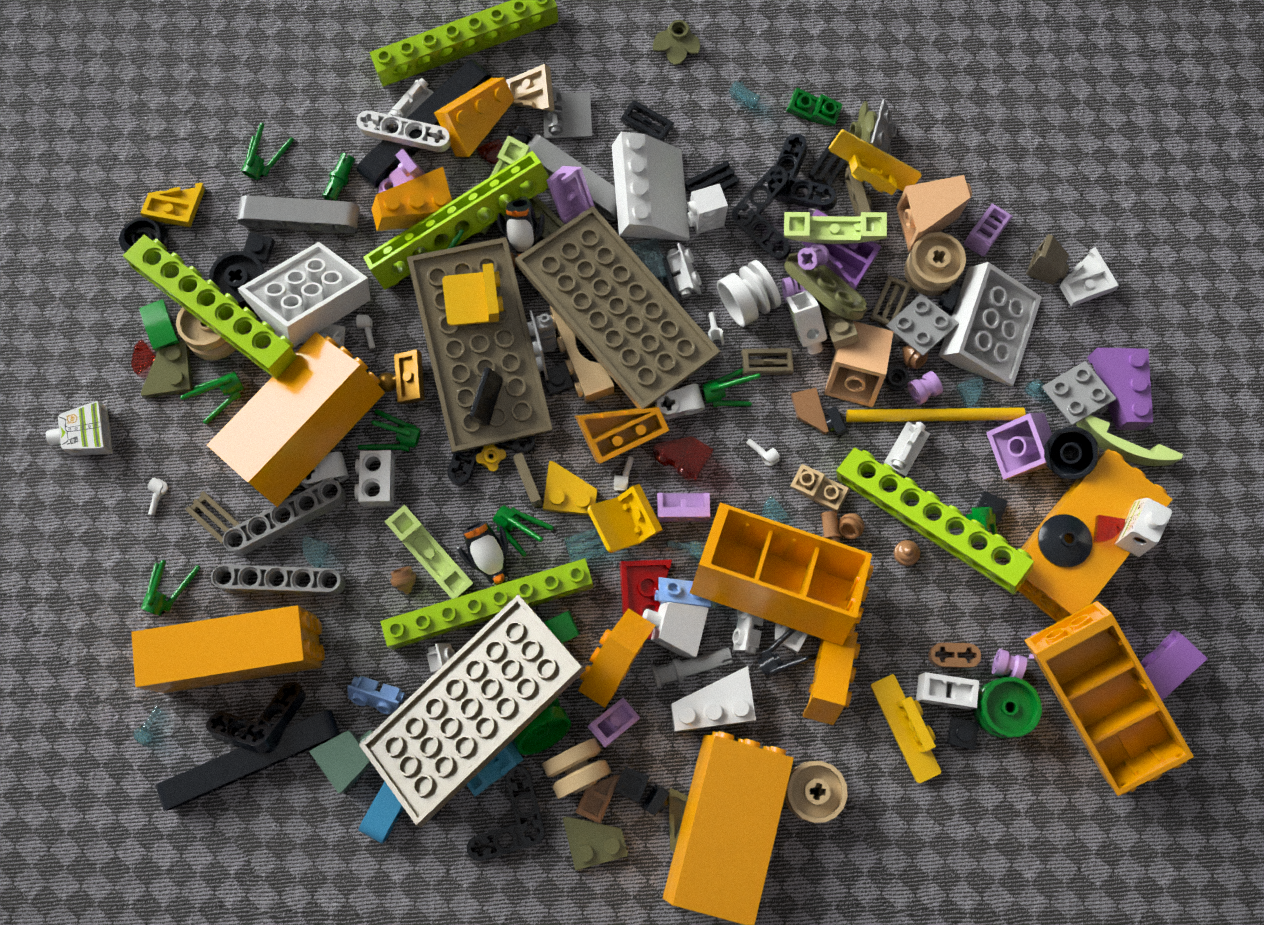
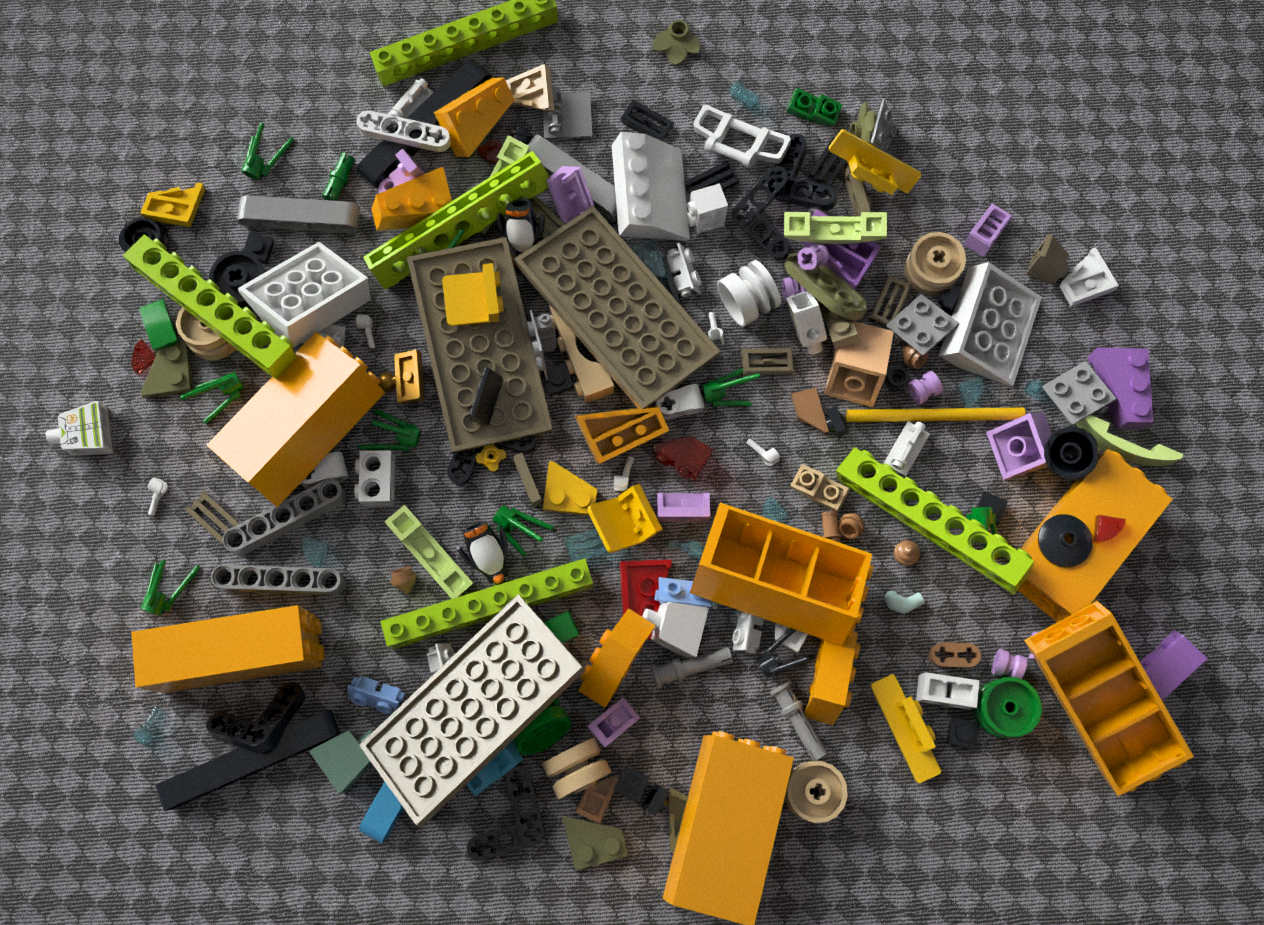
white wedge [671,666,756,732] -> none
light nougat slope [896,175,972,252] -> none
white torso [1114,498,1172,557] -> none
none -> white bar [694,105,790,168]
none -> light grey pin [769,680,828,761]
none -> light aqua arm [884,591,925,614]

